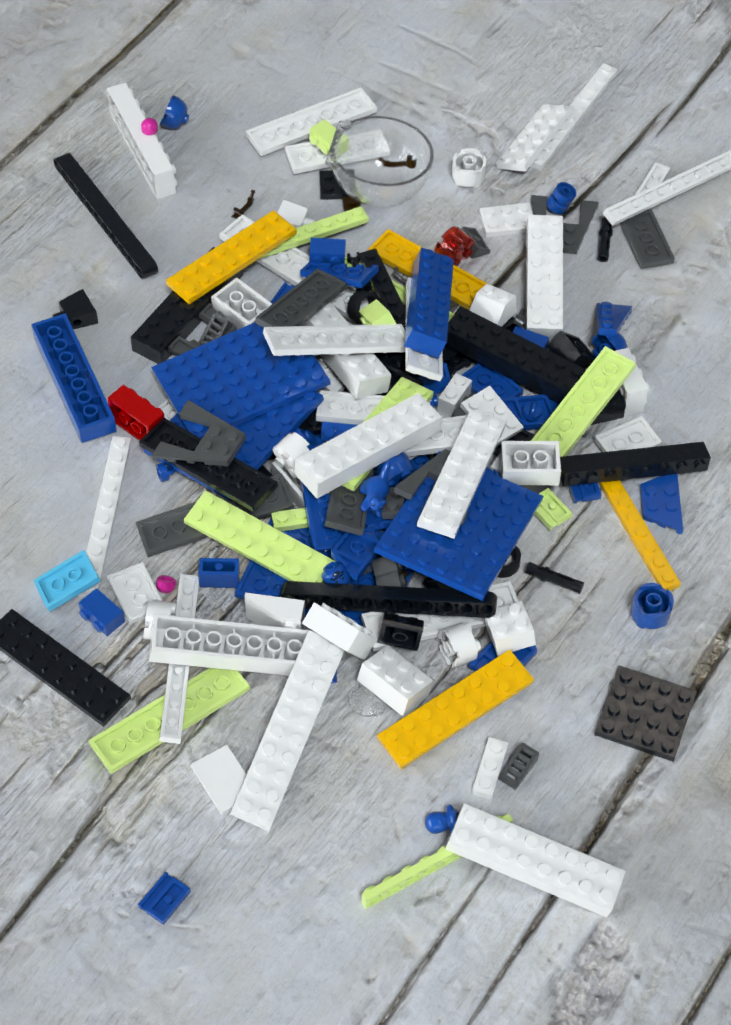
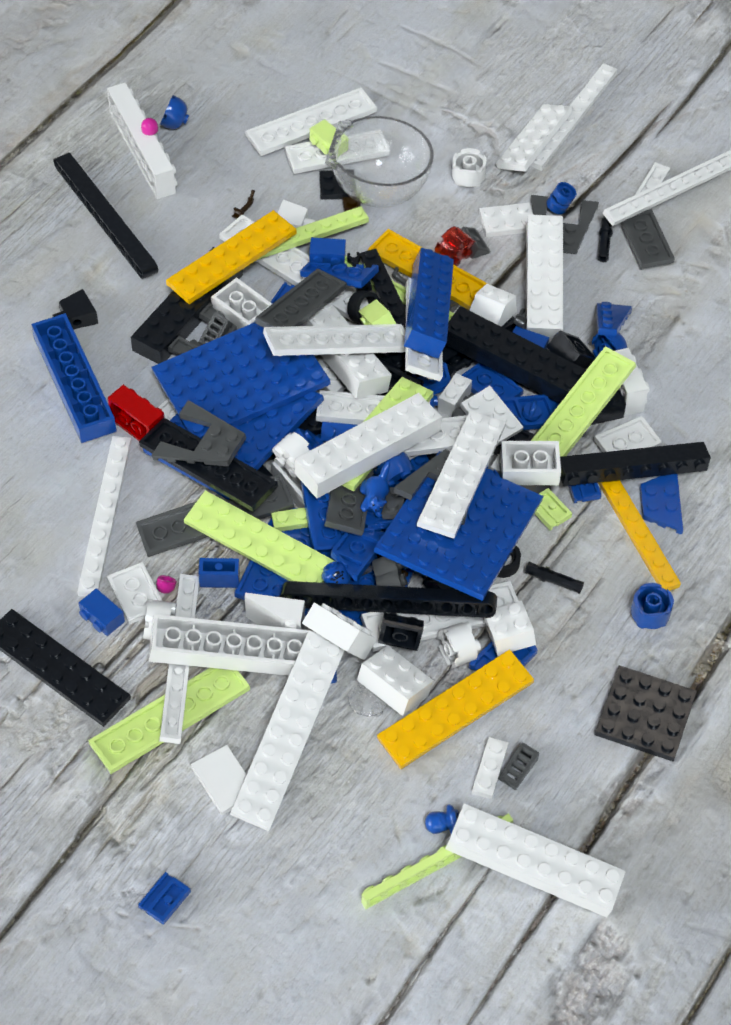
medium azure plate [33,550,101,612] -> none
blue tile [156,462,175,482] -> none
dark brown piece [378,155,417,169] -> none

